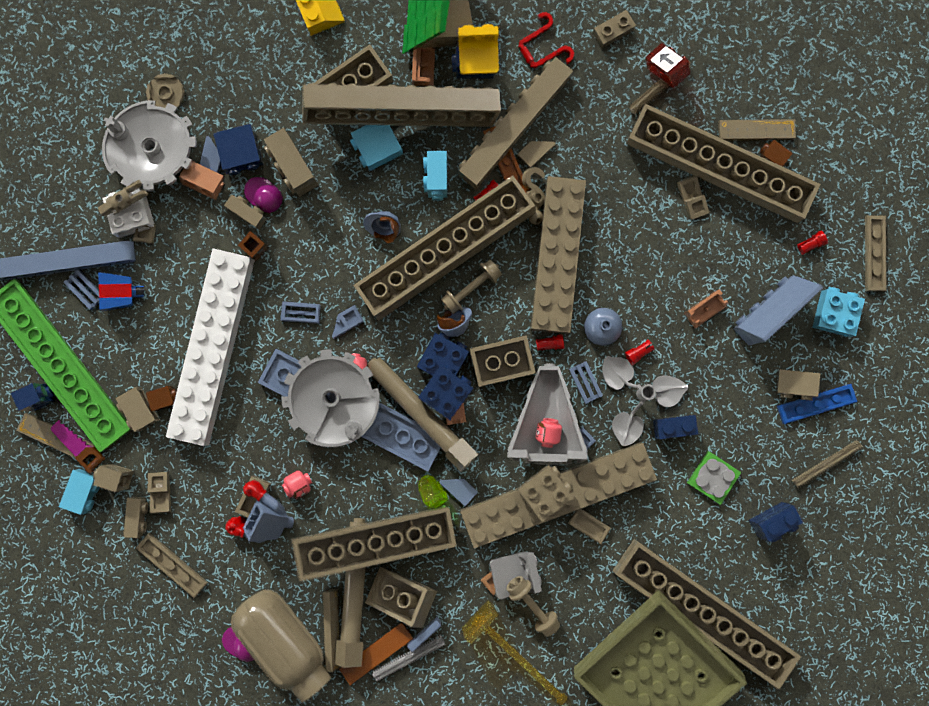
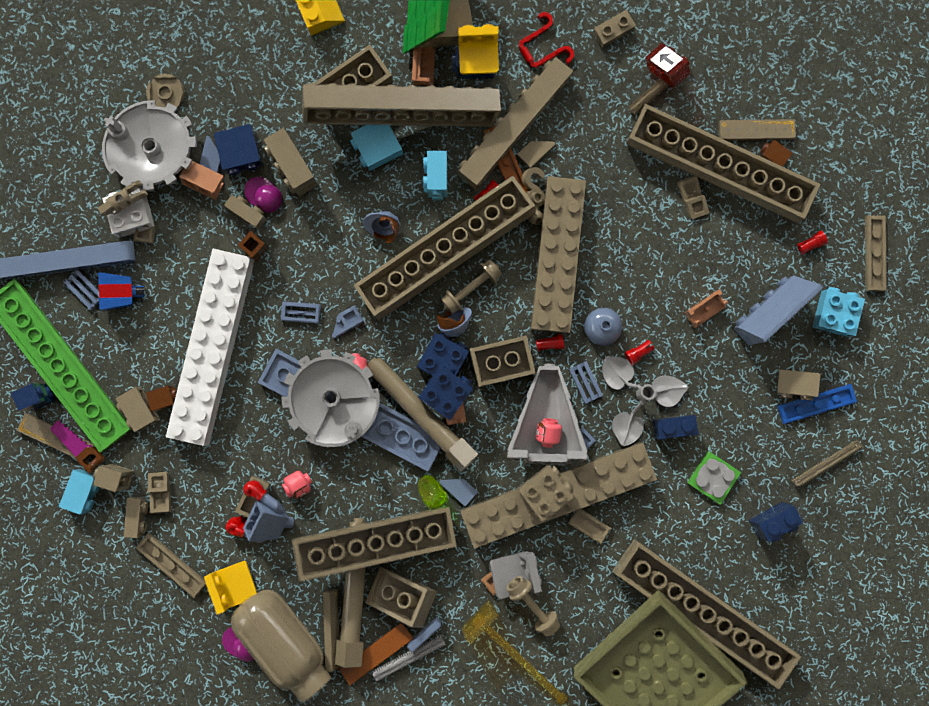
none -> yellow bracket [204,561,257,614]

